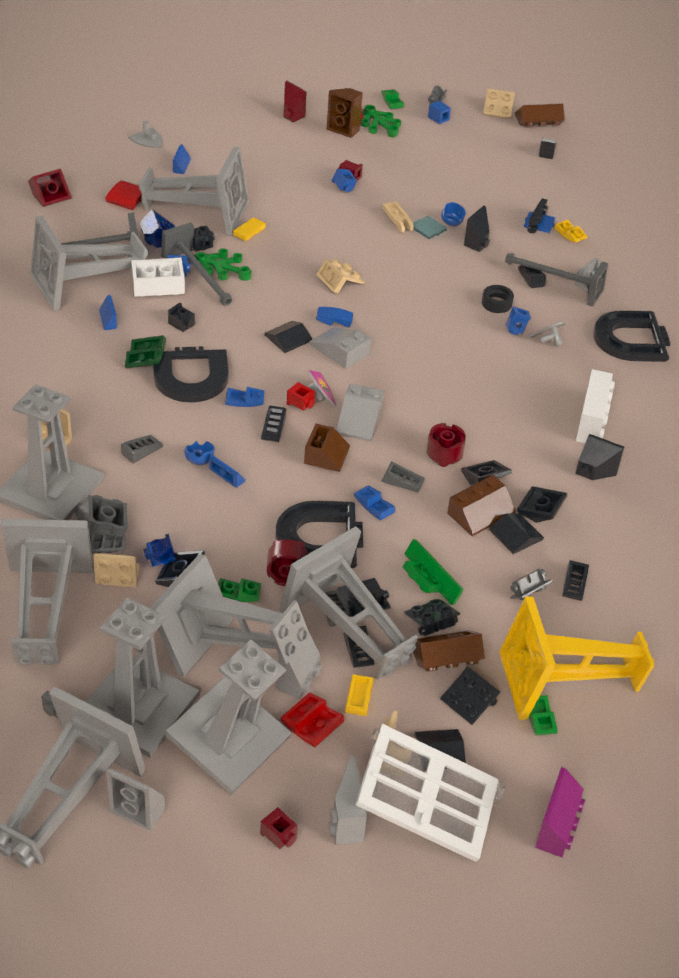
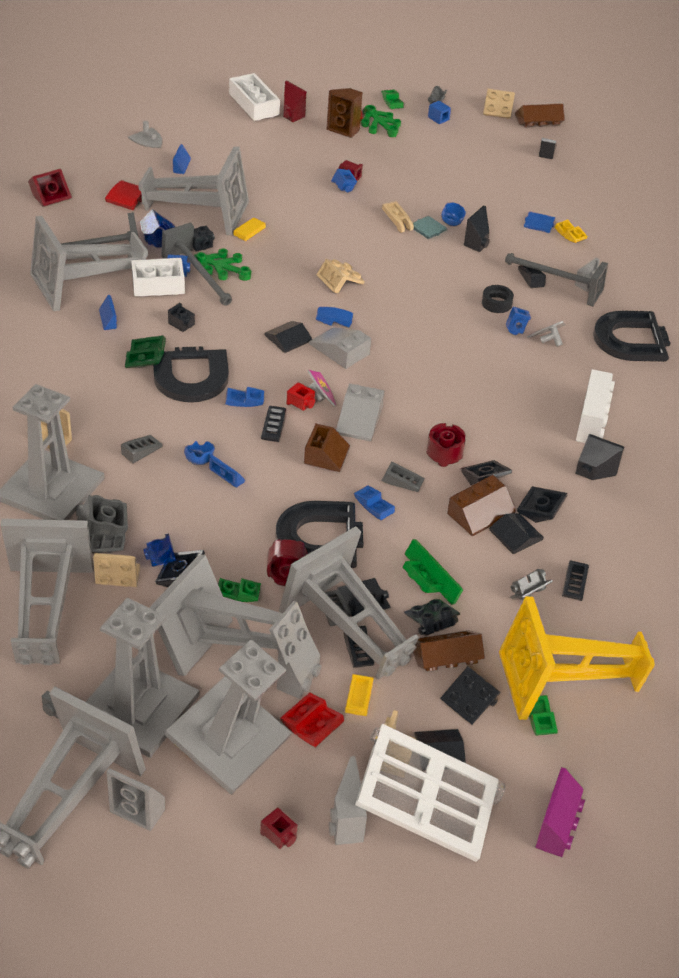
black hinge [527,198,549,234] -> none
none -> white brick [229,73,280,121]

